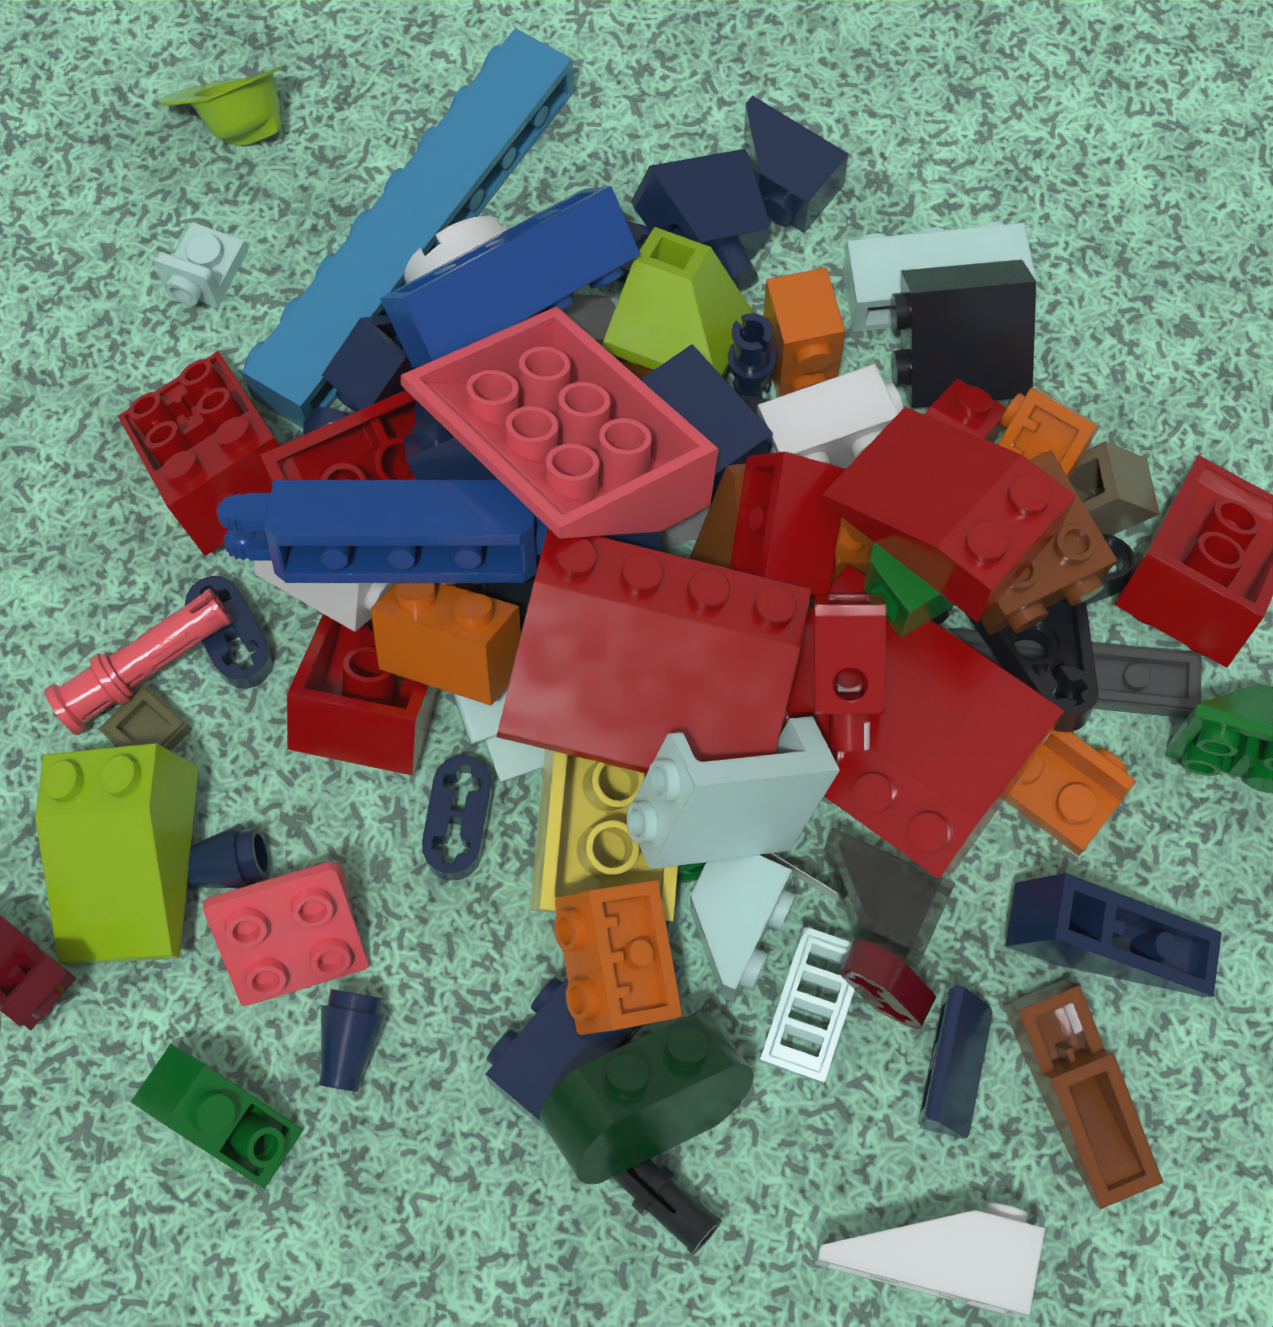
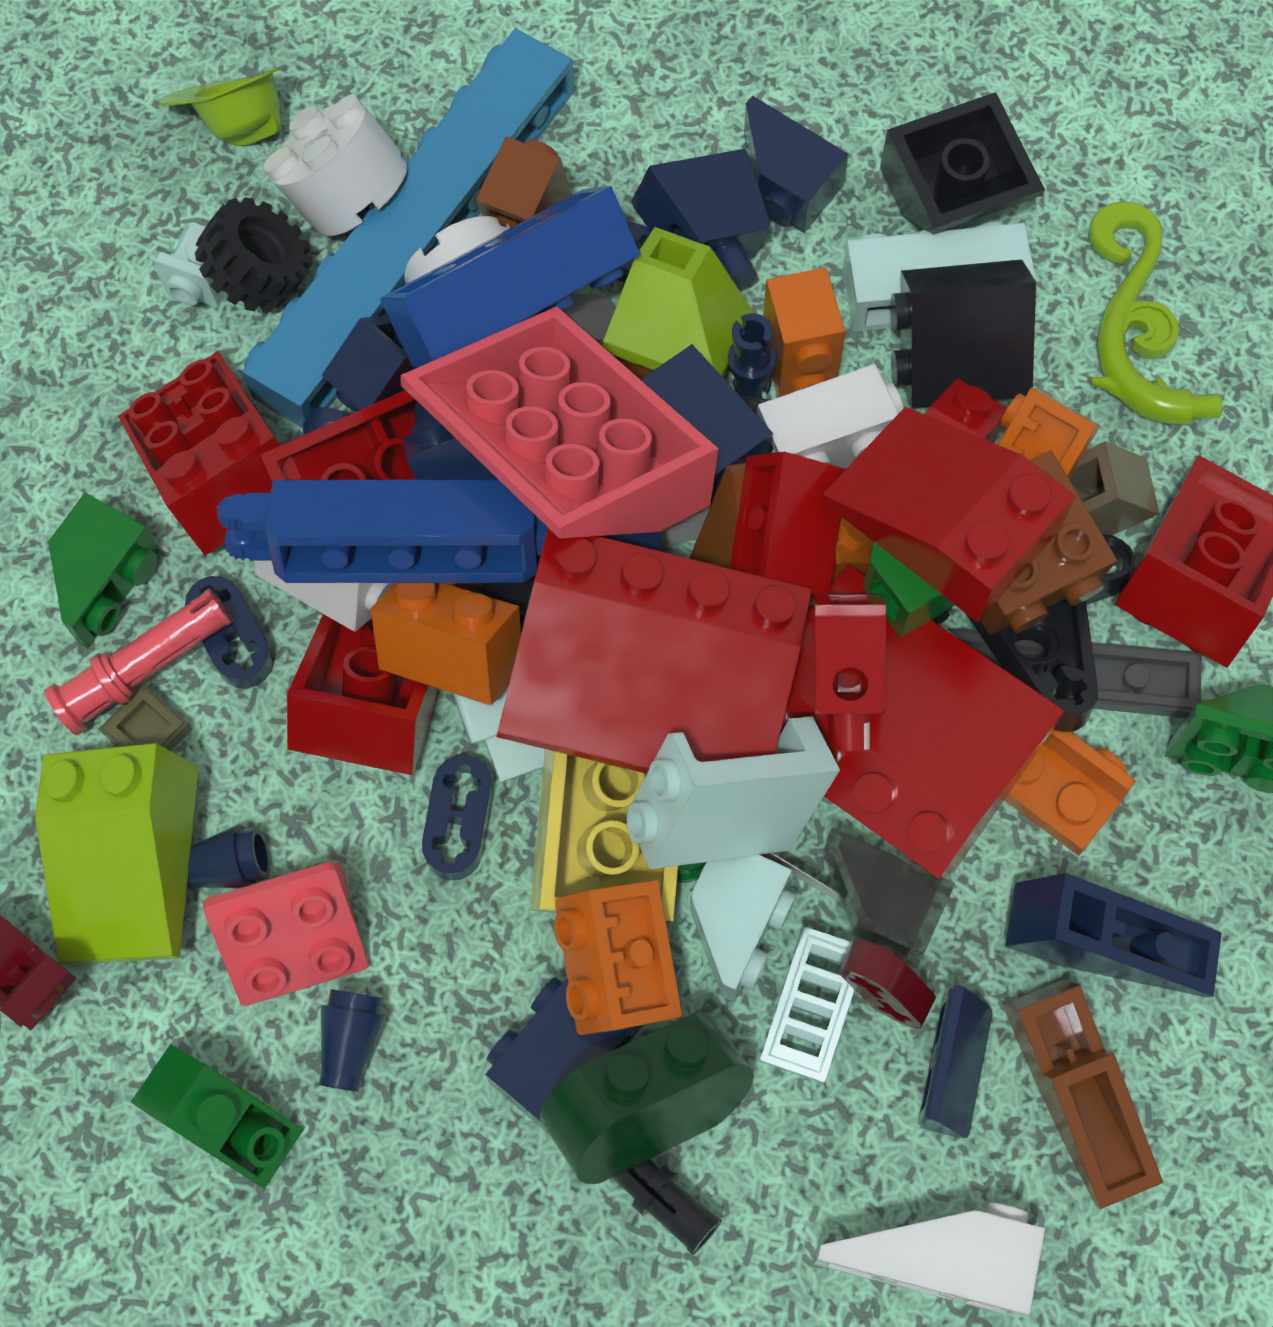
none -> green slope [48,492,160,649]
none -> black tyre [195,197,312,312]
none -> white brick [263,94,407,236]
none -> dark orange slope [476,136,572,228]
none -> black slope [880,92,1045,234]
none -> lime plant [1088,201,1222,425]

